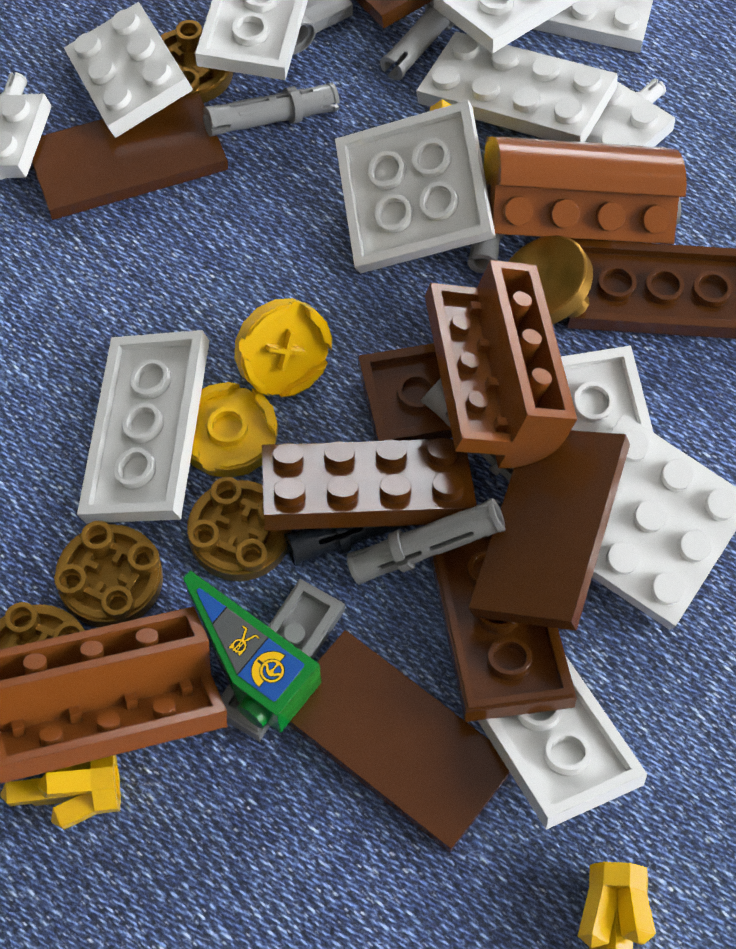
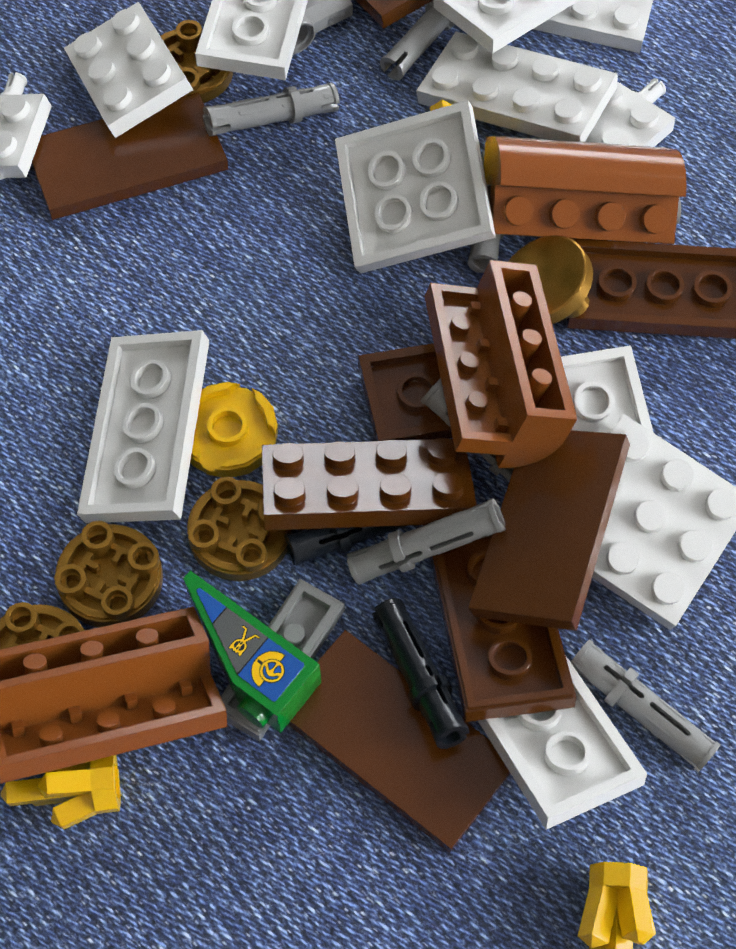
yellow tile [234,298,332,397] -> none
none -> black pin [372,598,470,749]
none -> light grey pin [571,639,721,772]

